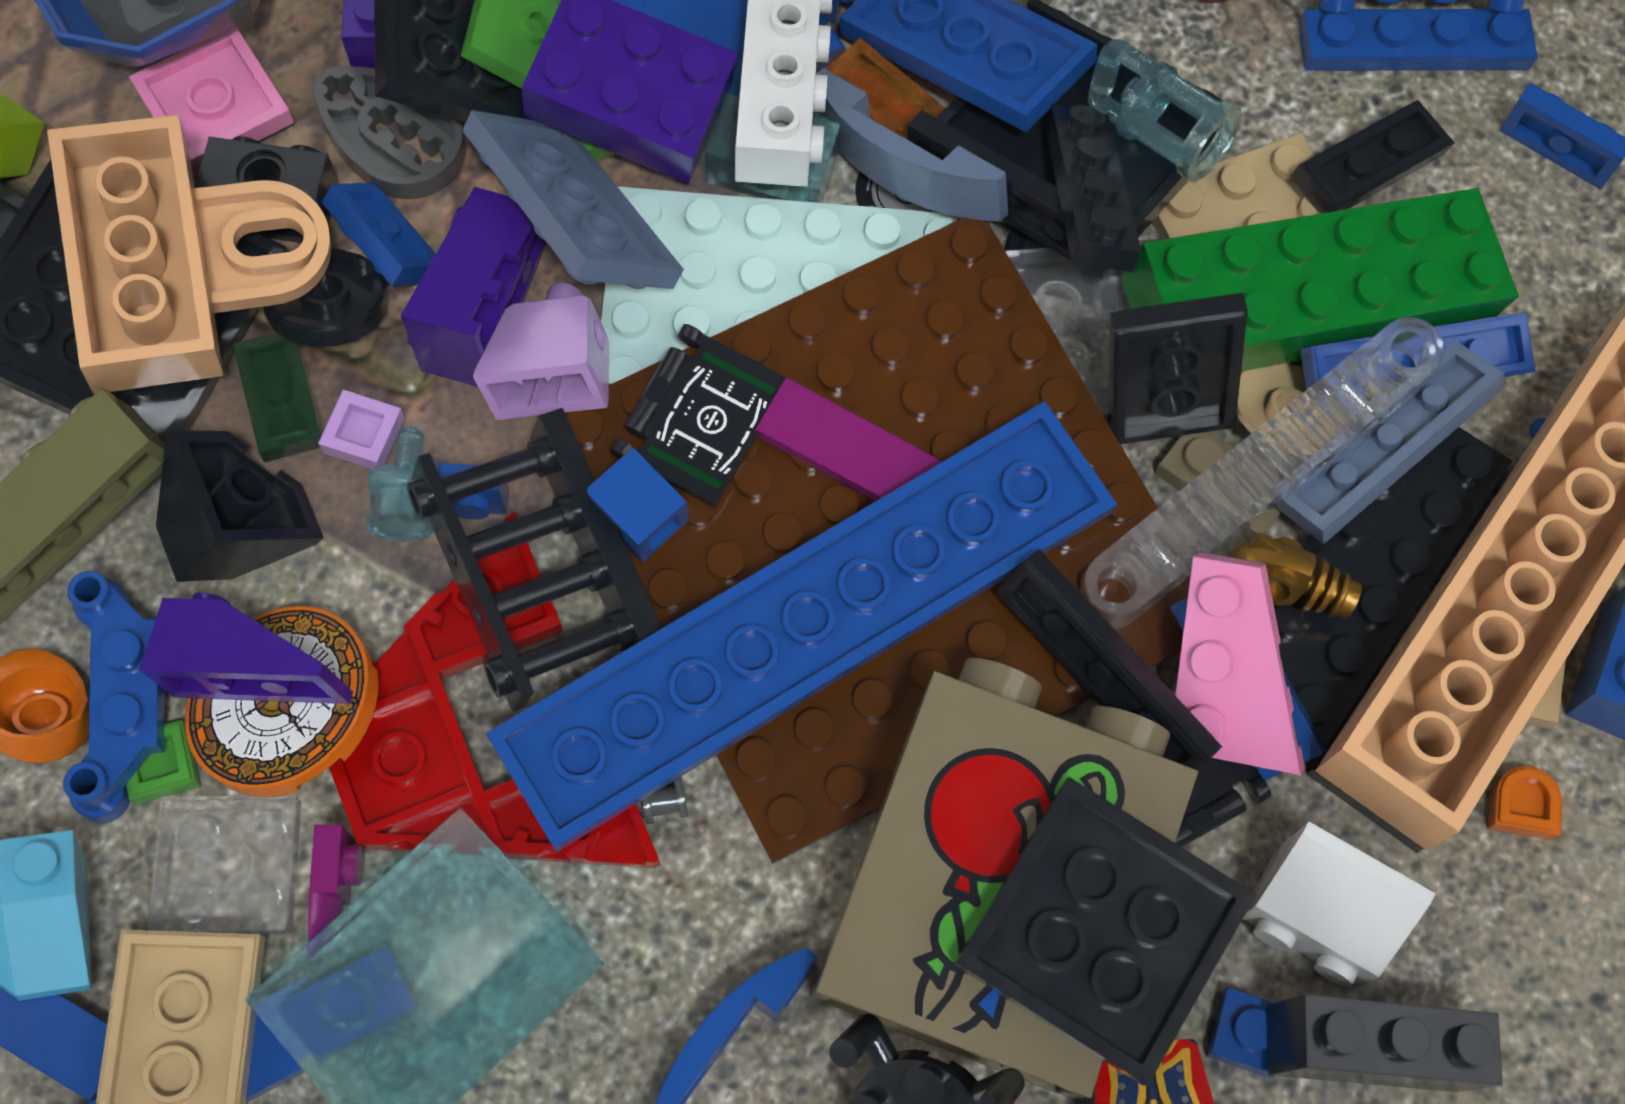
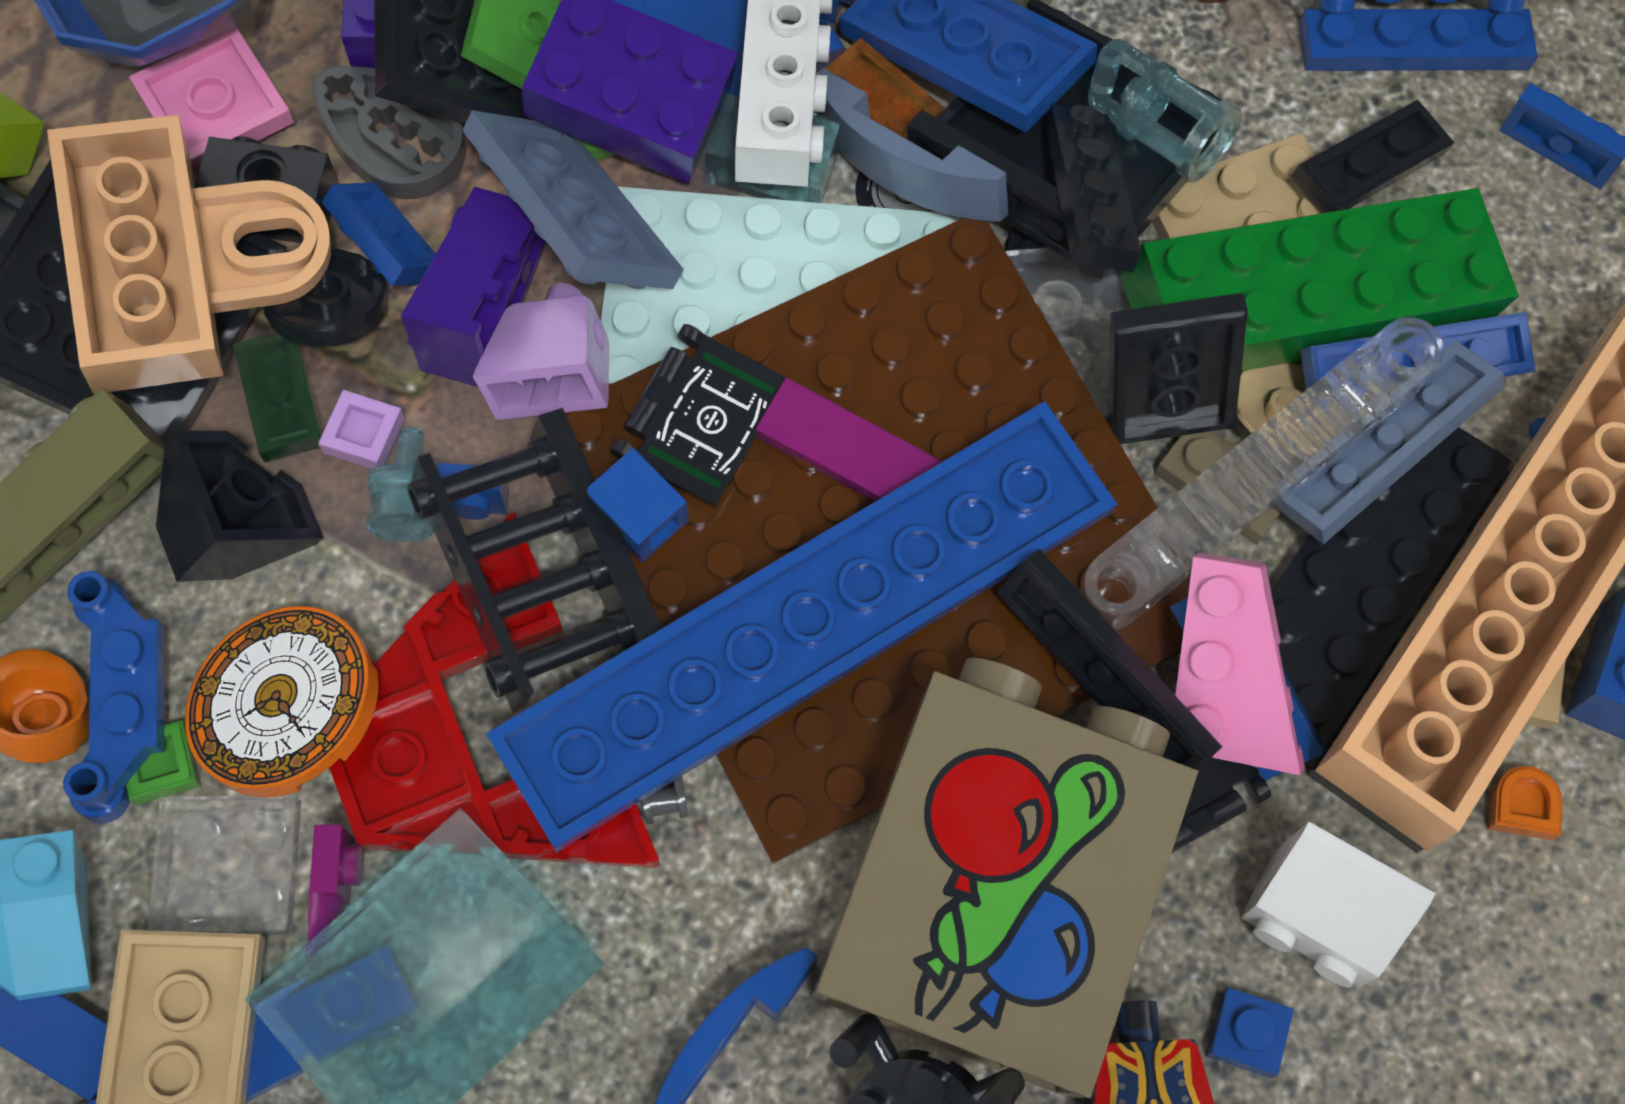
dark purple slope [140,593,353,704] -> none
black plate [954,777,1257,1086] -> none
pearl gold piece [1231,533,1362,619] -> none
black brick [1267,994,1503,1092] -> none

